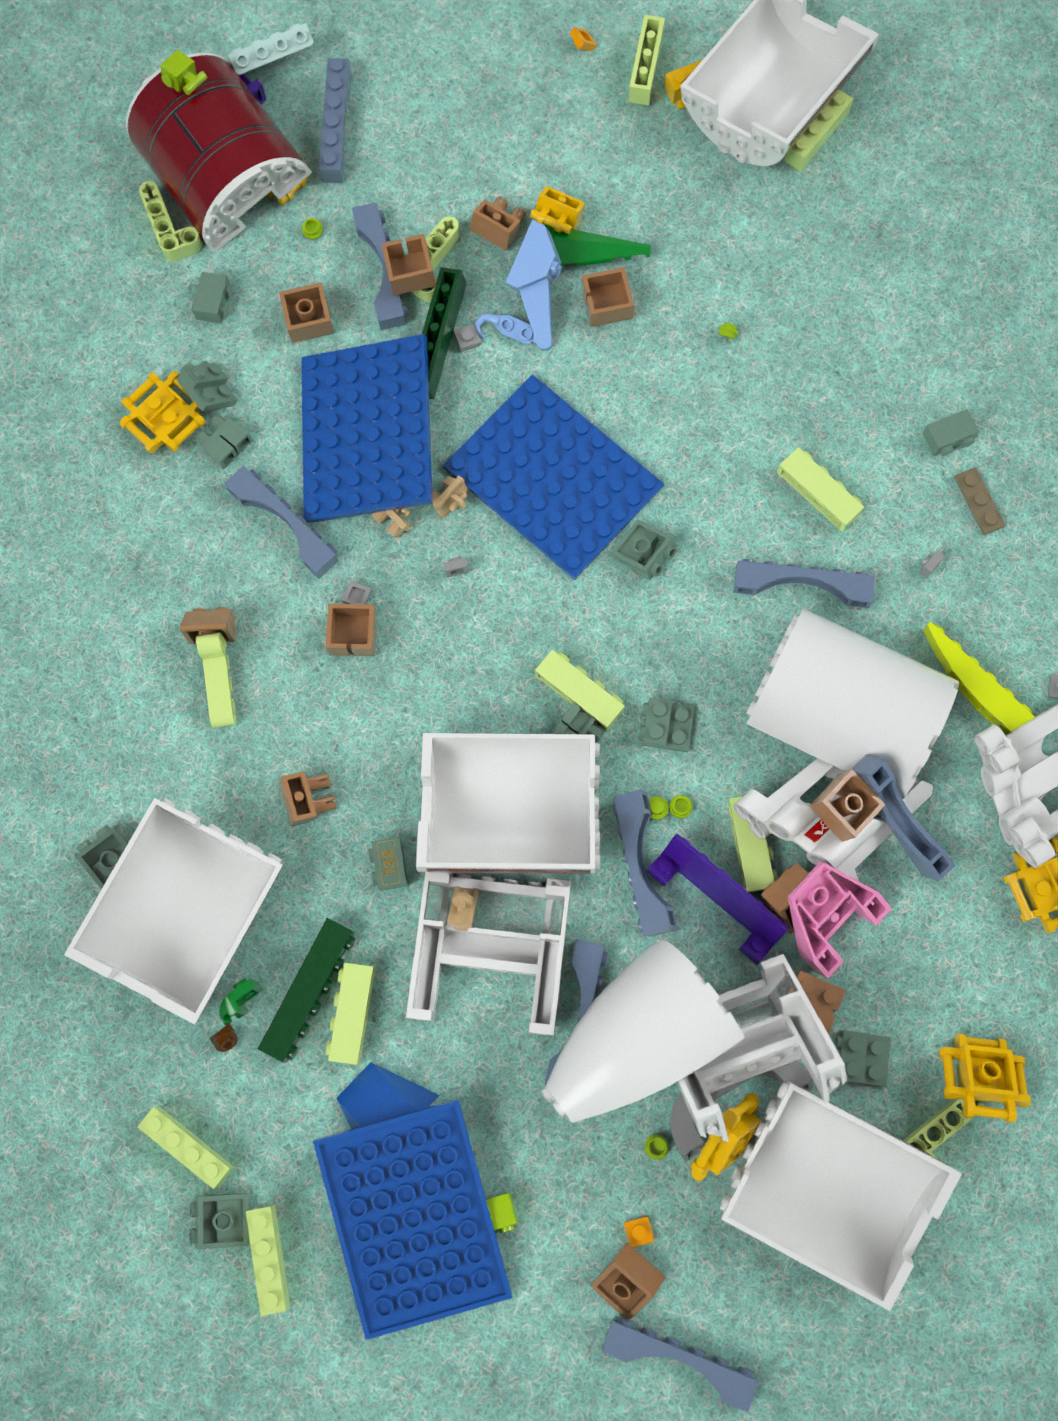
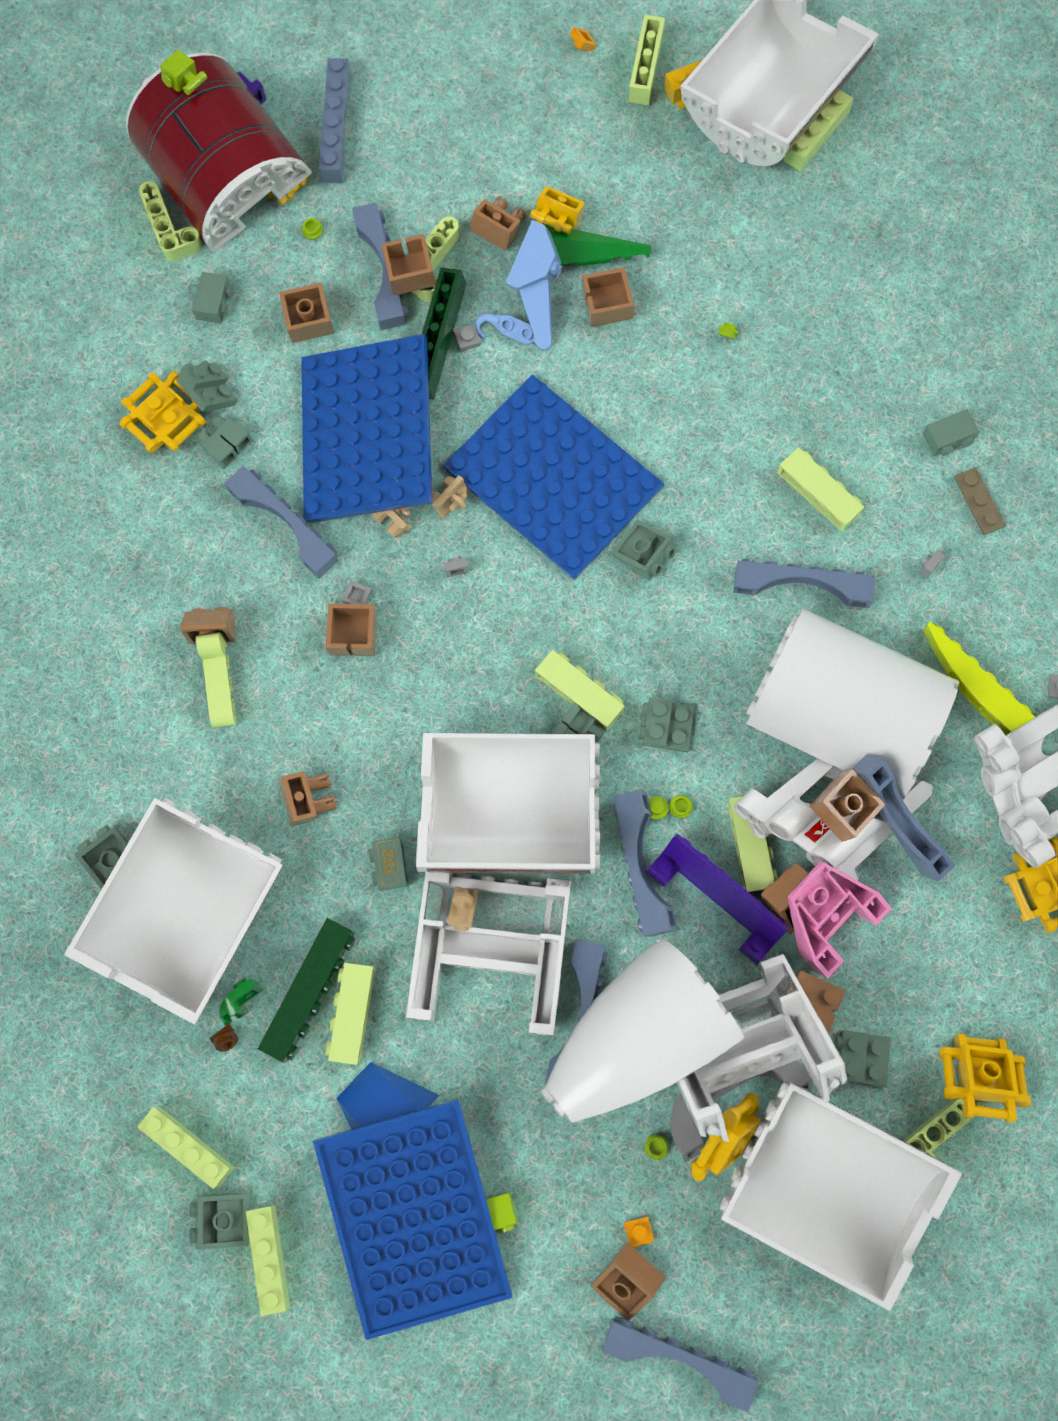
light aqua bracket [228,23,313,75] -> none

